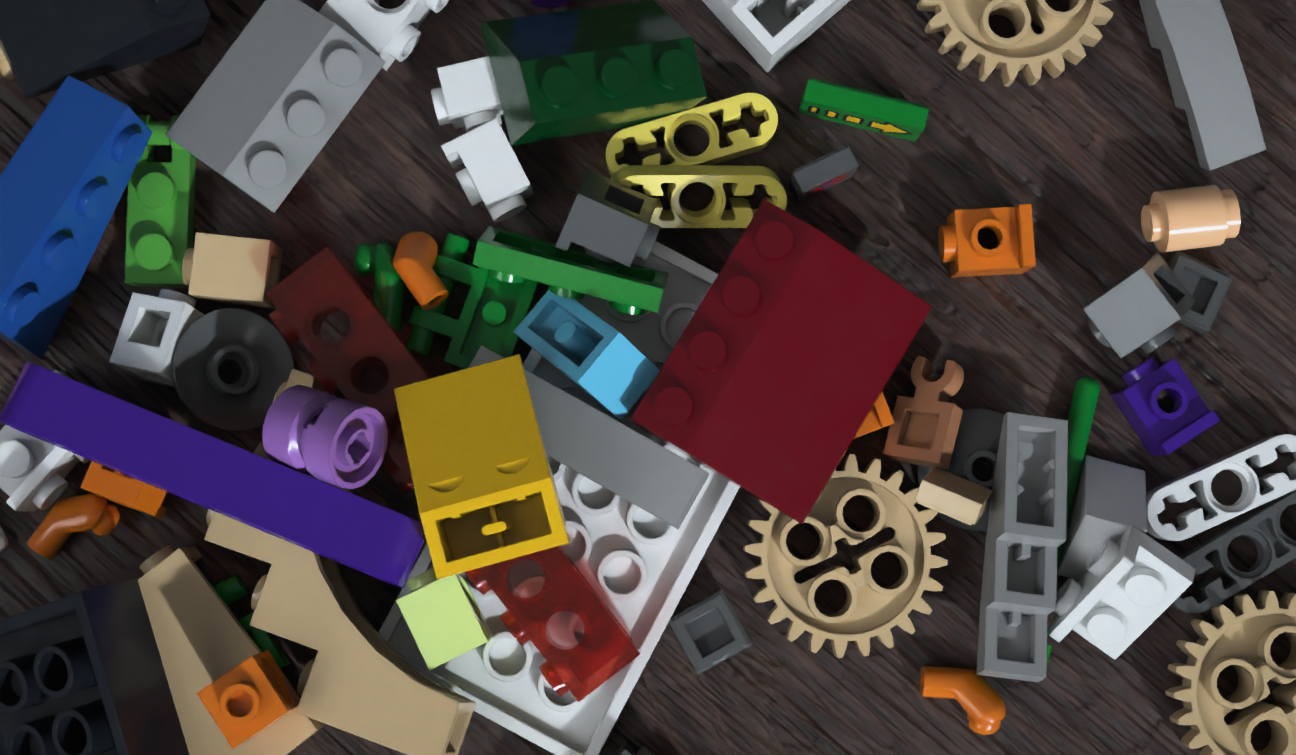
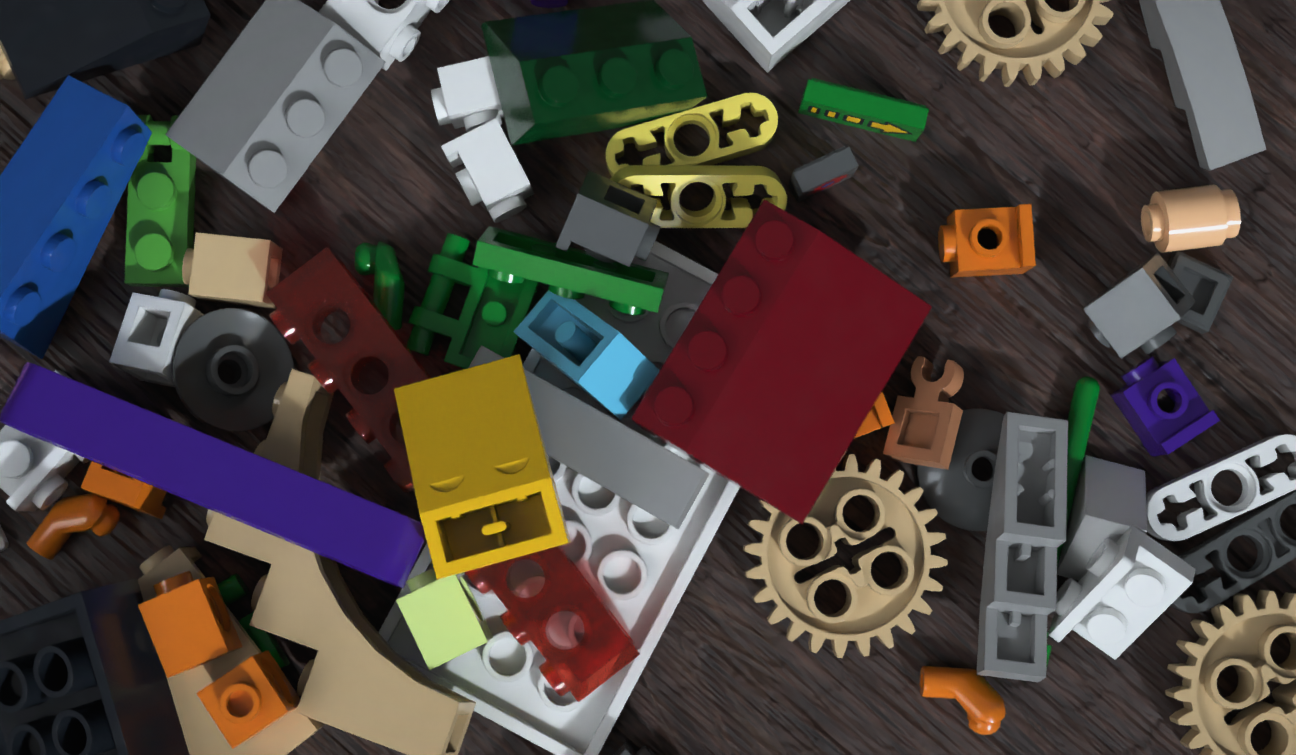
medium lavender wheel [262,385,388,489] -> none
orange arm [392,231,449,310] -> none
dark grey tile [669,589,752,675] -> none
tan tile [915,468,993,526] -> none
none -> orange brick [138,571,243,678]

